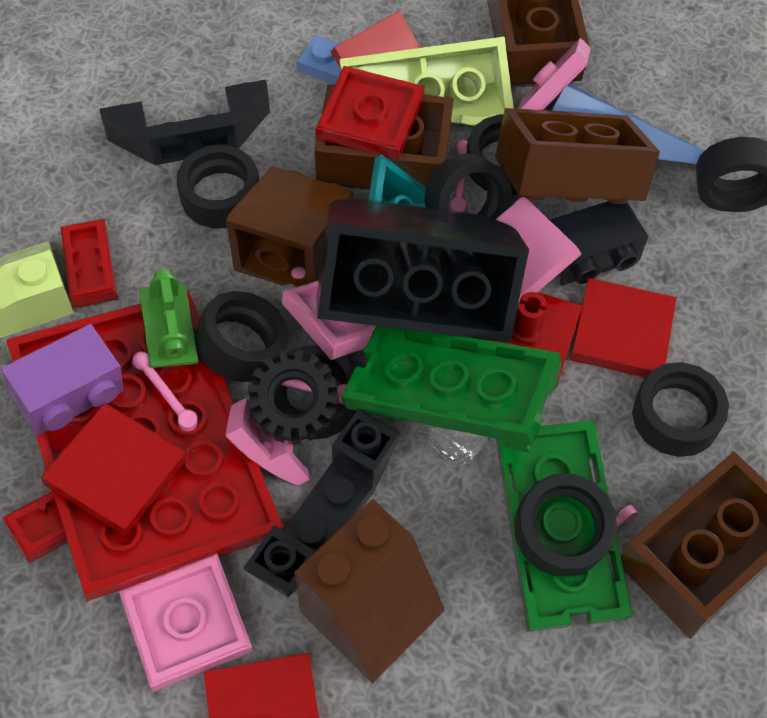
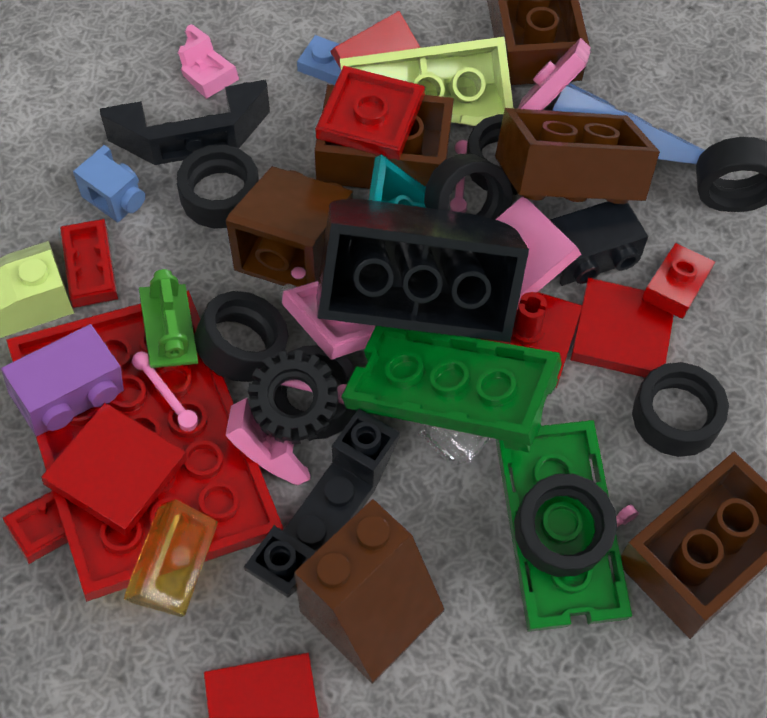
bright pink plate [119,554,253,692] -> none
none -> medium blue brick [73,145,145,222]
none -> clear yellow slope [124,499,218,617]
none -> bright pink slope [178,24,239,99]
none -> red plate [642,243,715,319]

